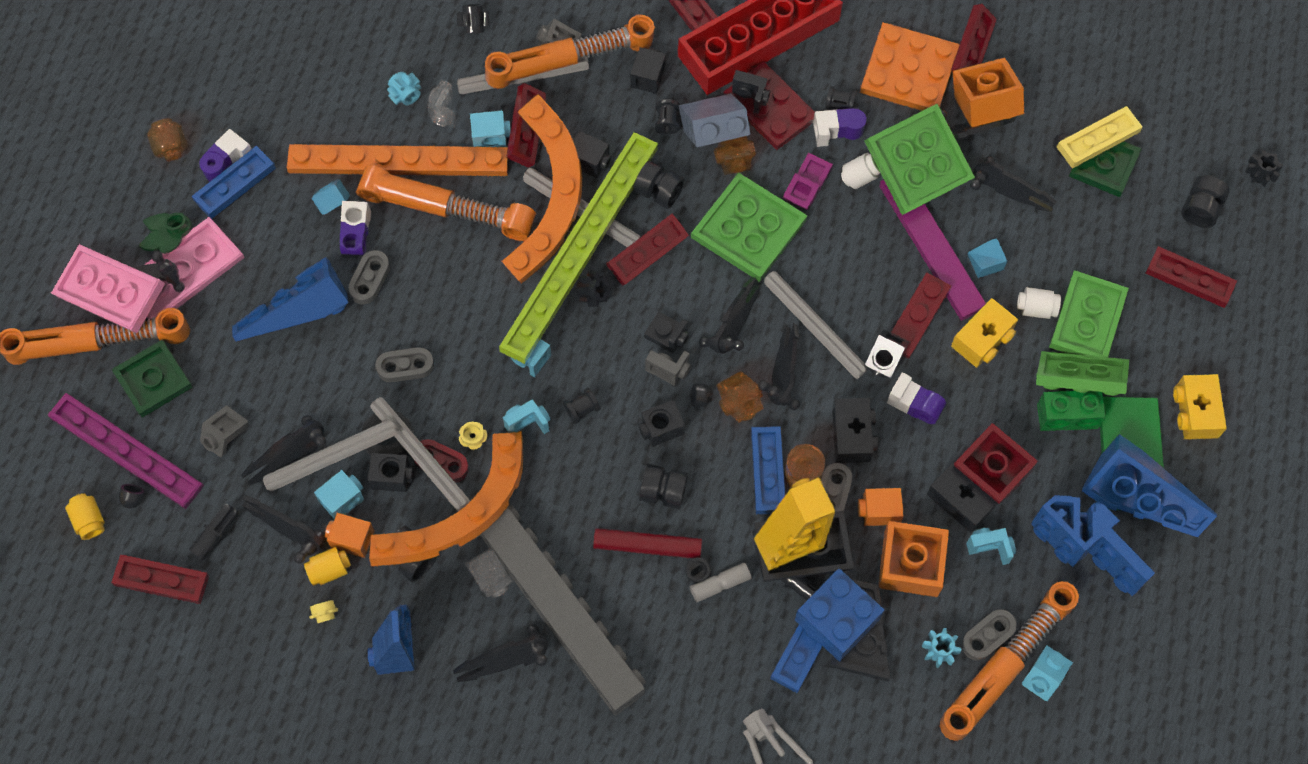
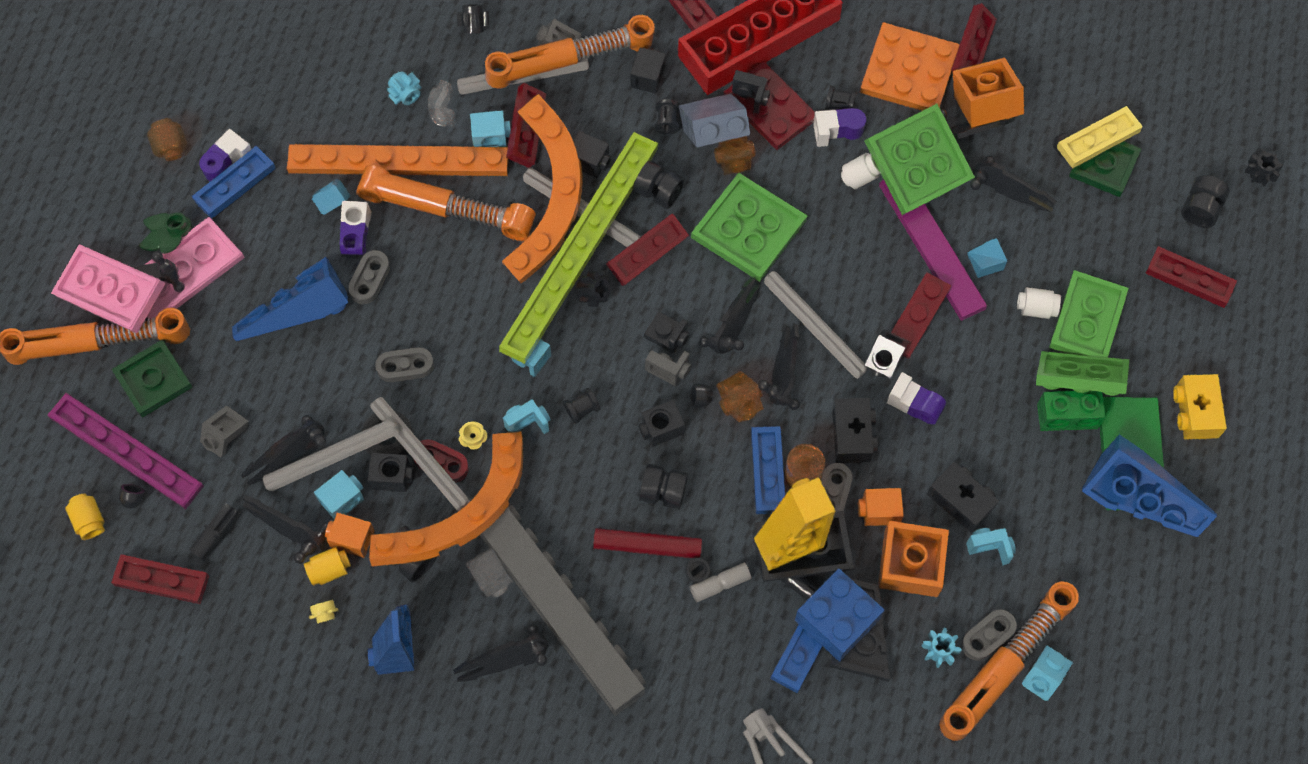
magenta slope [783,152,833,210] -> none
yellow brick [951,298,1018,368] -> none
dark red slope [954,423,1038,504] -> none
blue piece [1031,495,1155,596] -> none

